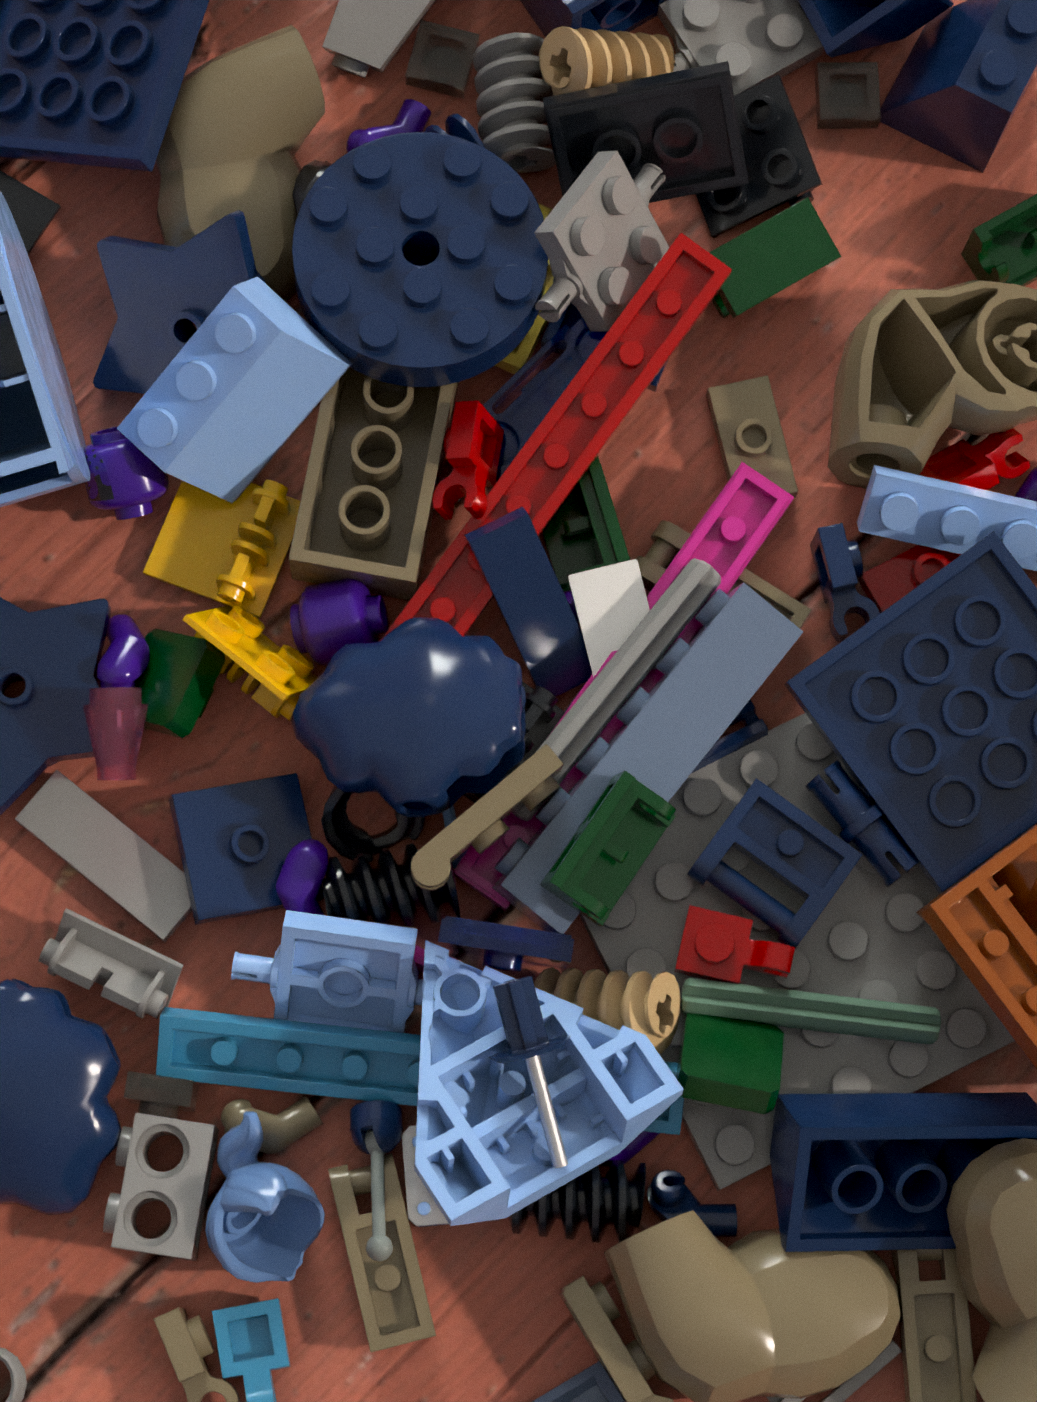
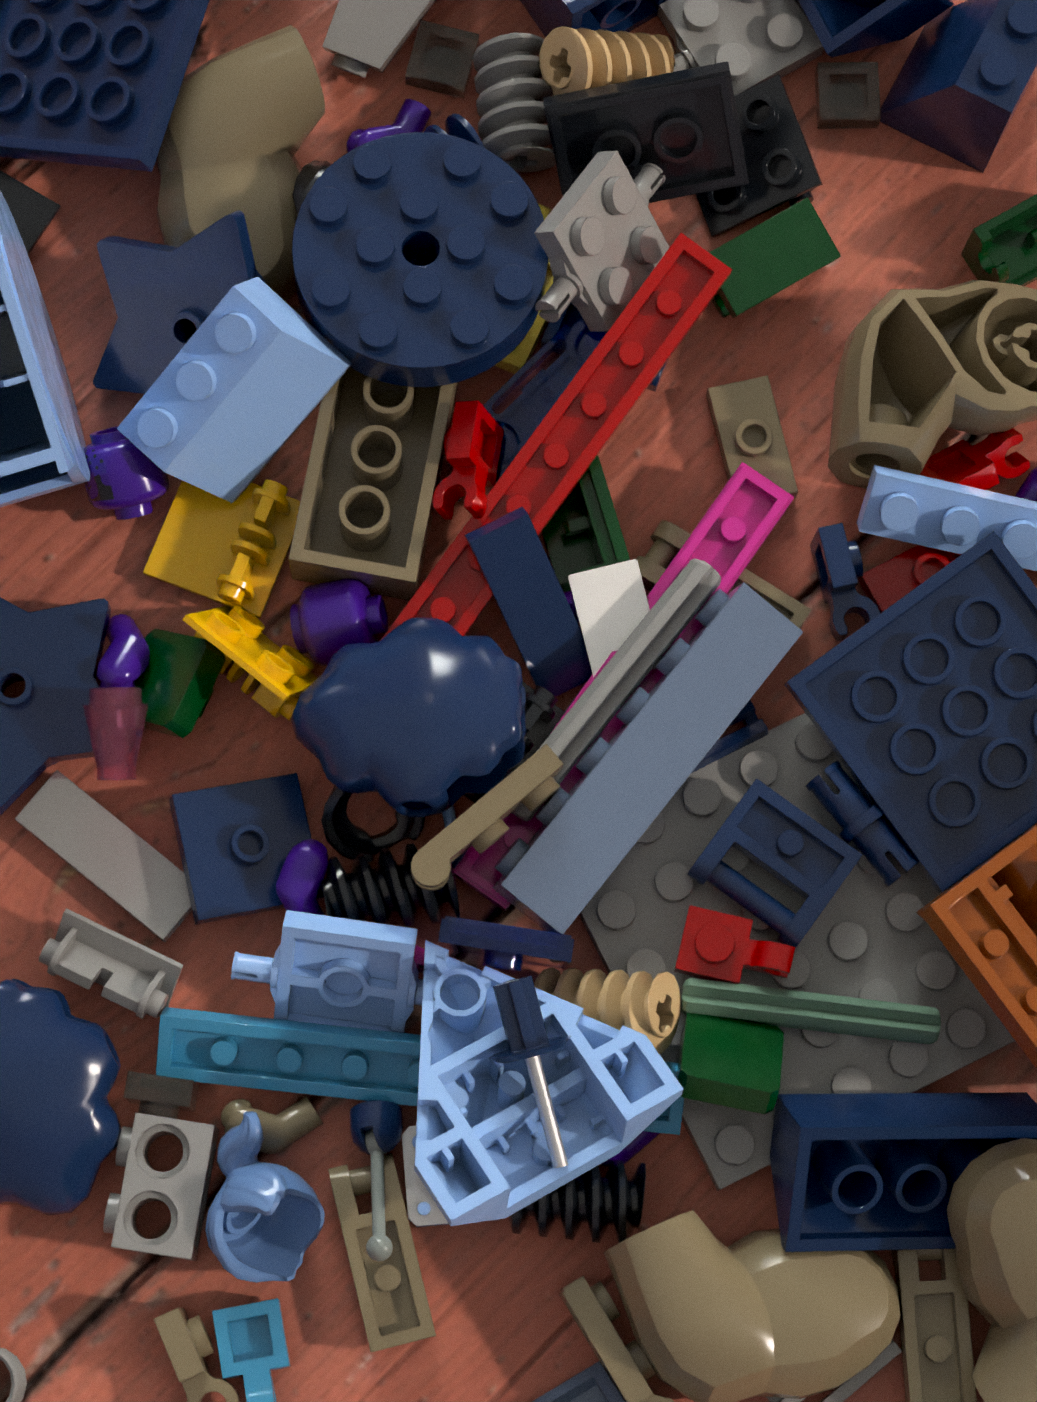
dark green hinge [540,770,676,926] -> none
dark blue arm [647,1169,737,1237] -> none

